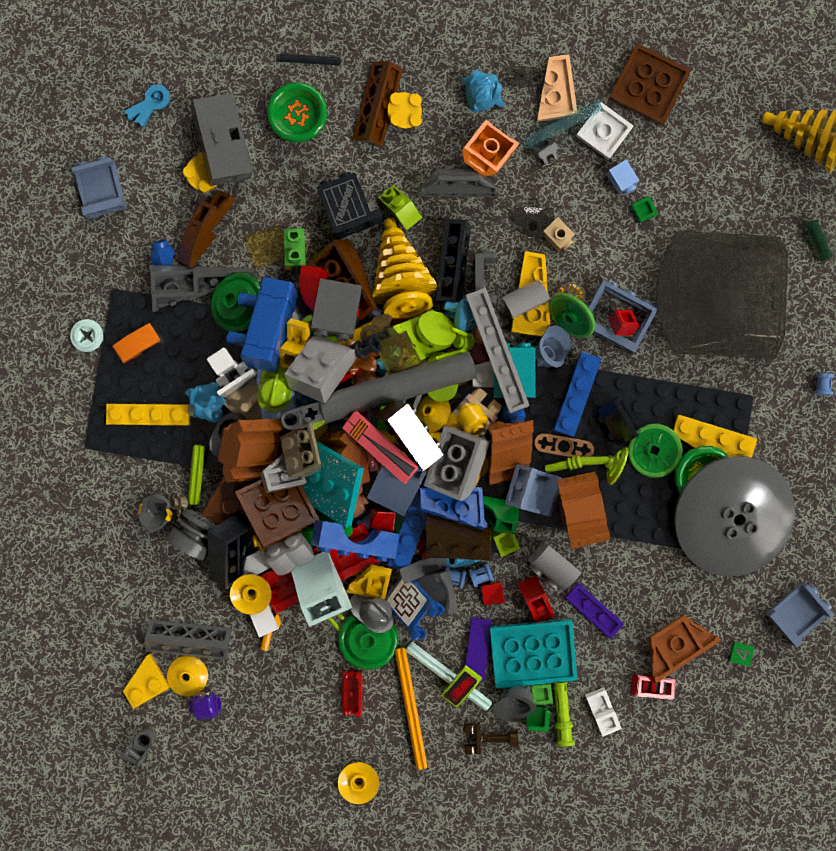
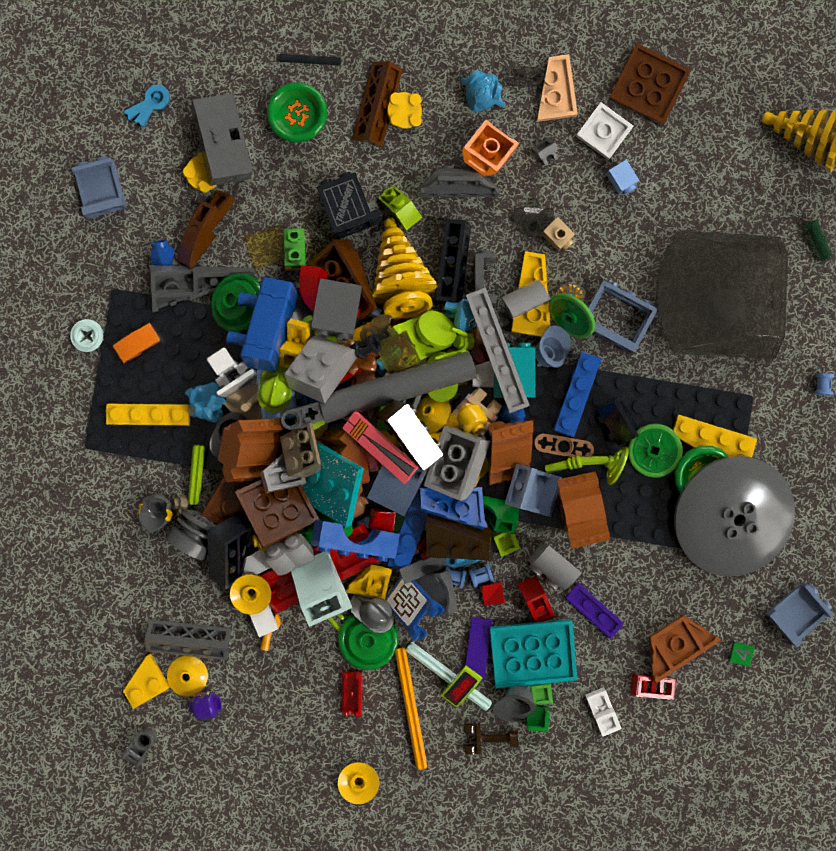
clear light blue axle [525,99,604,148] -> none
lime pin [553,682,575,747] -> none
red slope [608,310,639,335] -> none
green tile [630,196,658,224] -> none

